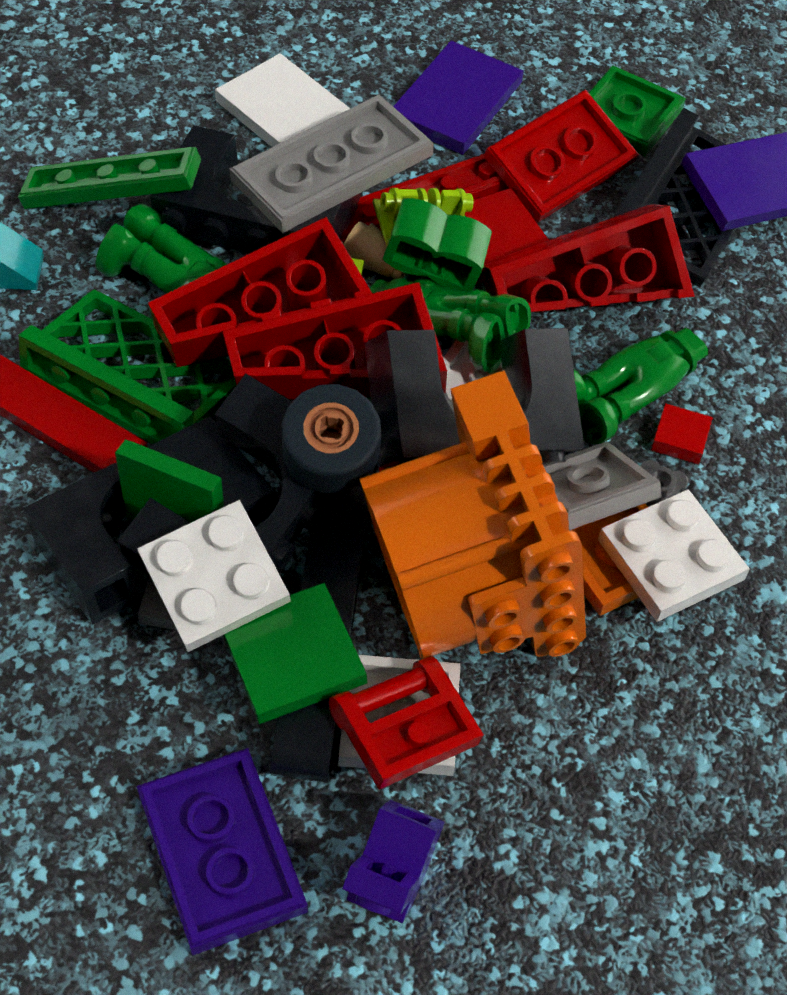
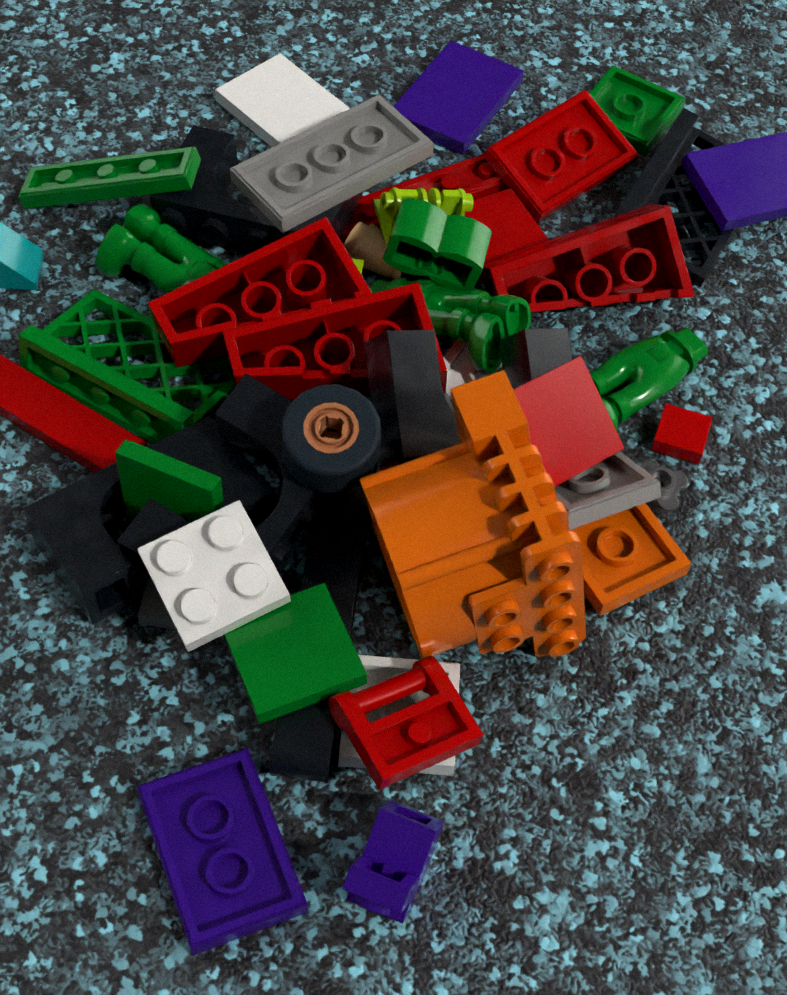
white plate [598,489,750,622] -> none
none -> red tile [513,356,624,487]

